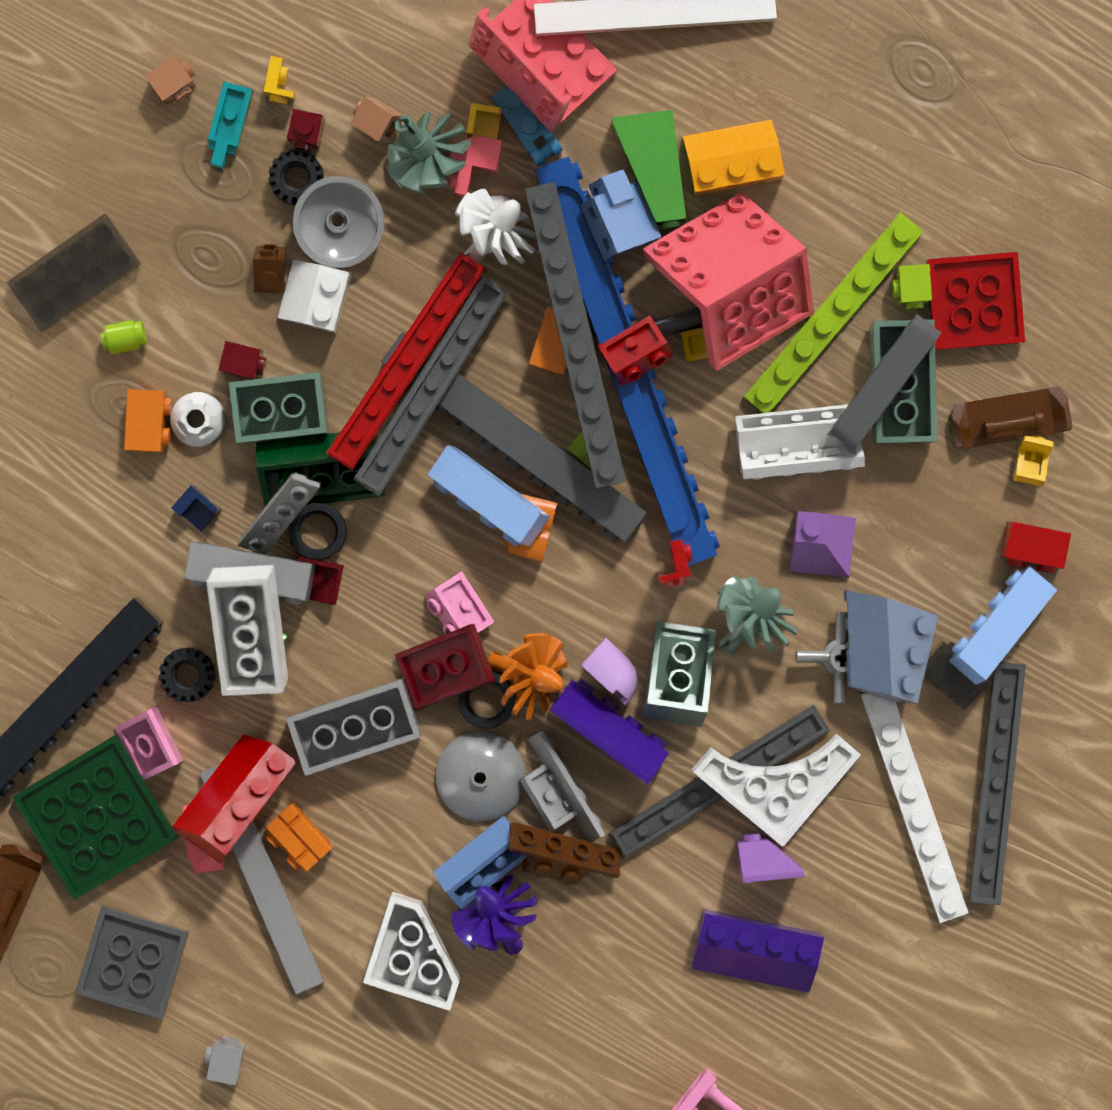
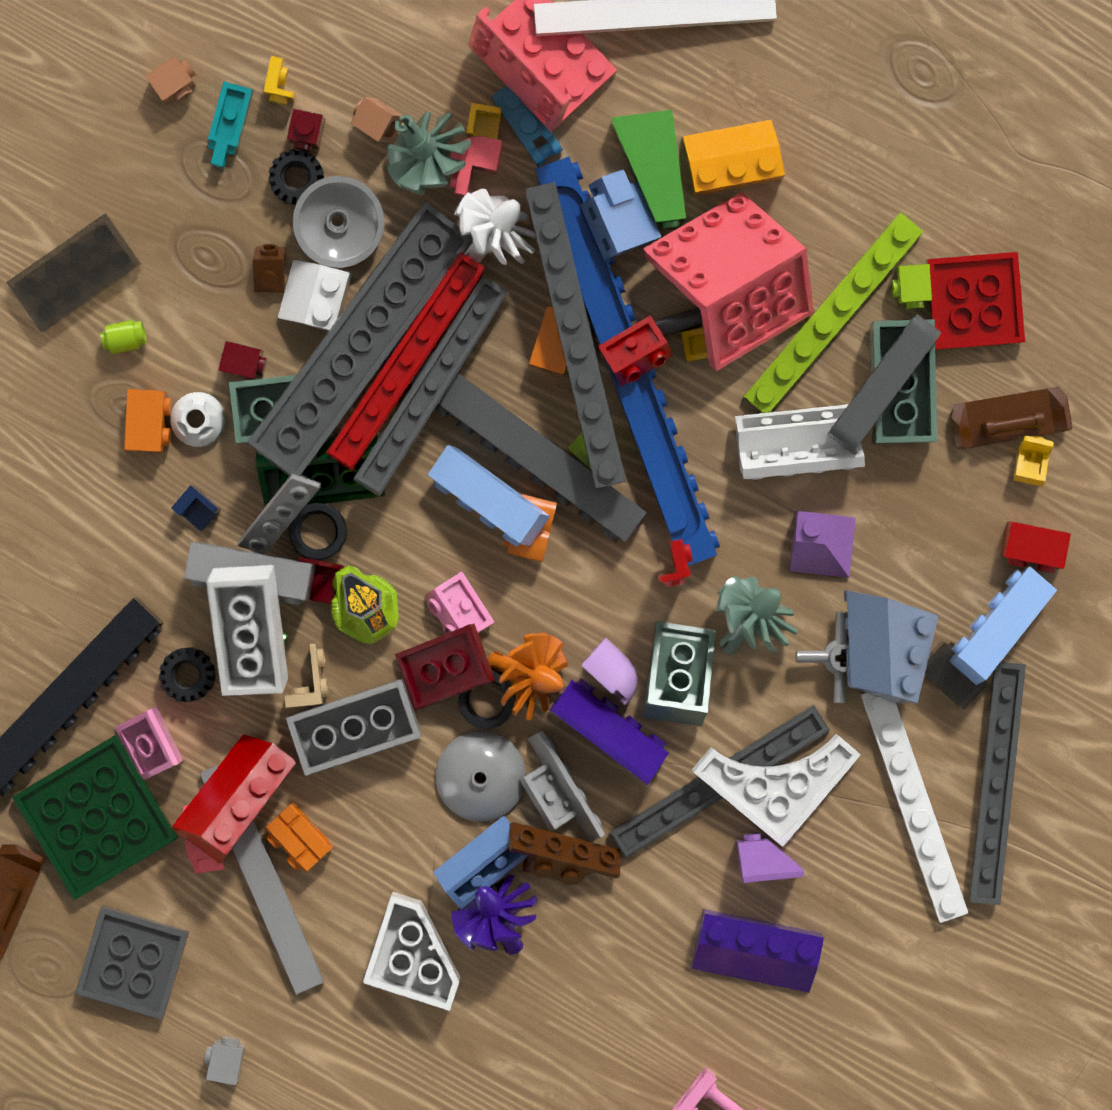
none -> dark grey plate [246,201,473,477]
none -> tan bracket [284,643,329,708]
none -> lime helmet [331,565,399,644]

